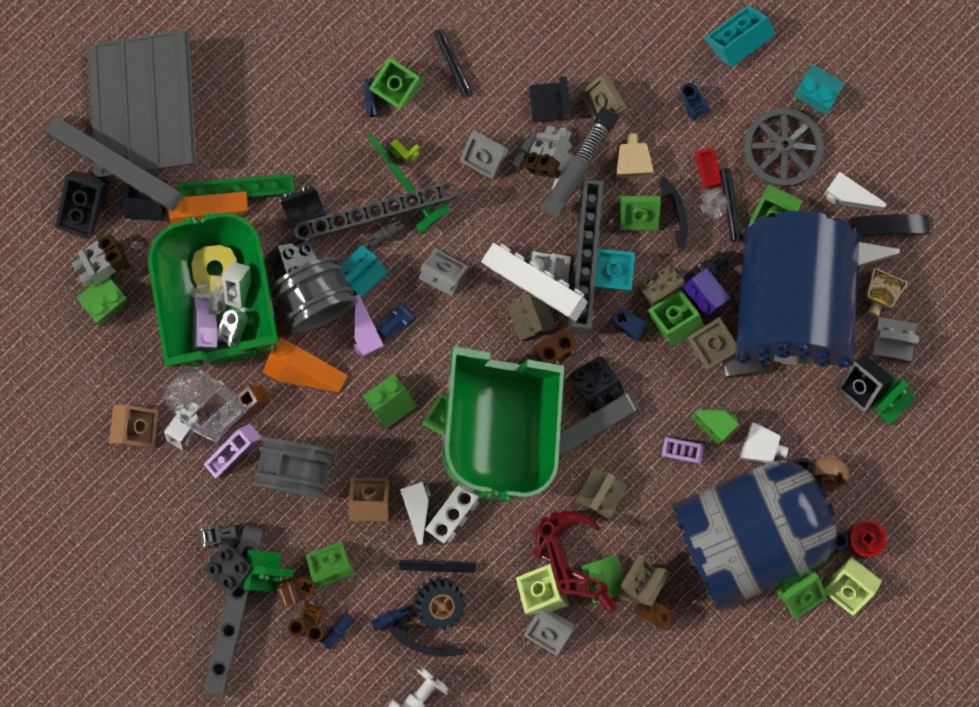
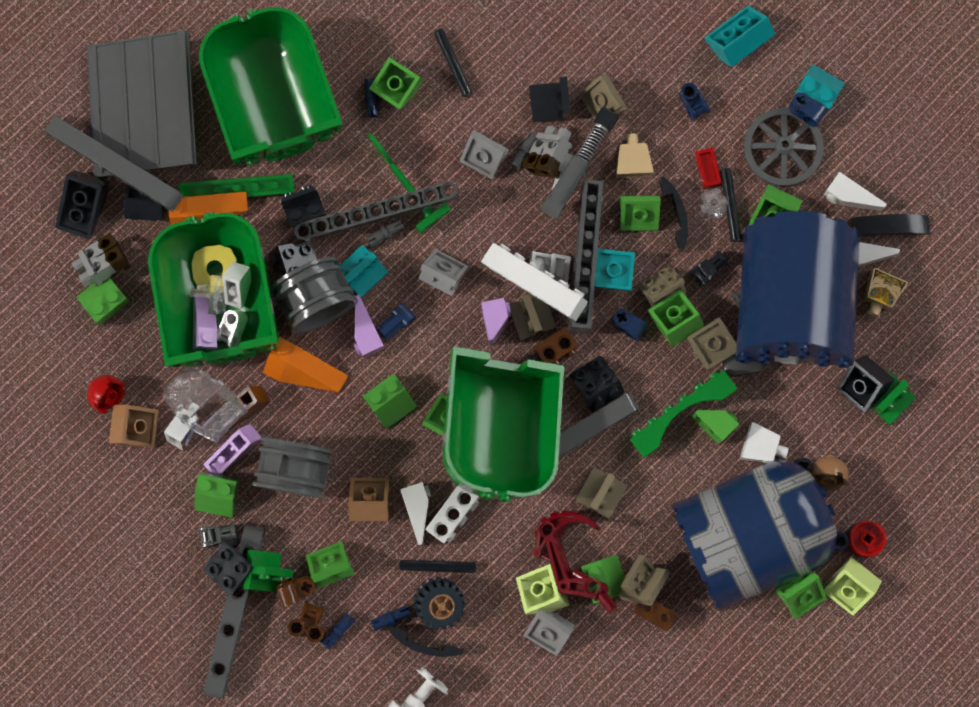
lime bracket [390,139,420,164] -> none
lavender slope [661,437,705,464] -> none
dark purple slope [683,268,730,317] -> none
light grey bracket [872,317,919,362] -> none
none -> red cylinder [87,375,125,414]
none -> bright green slope [195,472,240,518]
none -> green cylinder [199,7,343,165]
none -> lavender slope [481,298,511,346]
none -> green arch [630,370,738,458]
none -> dark blue piece [789,93,827,127]

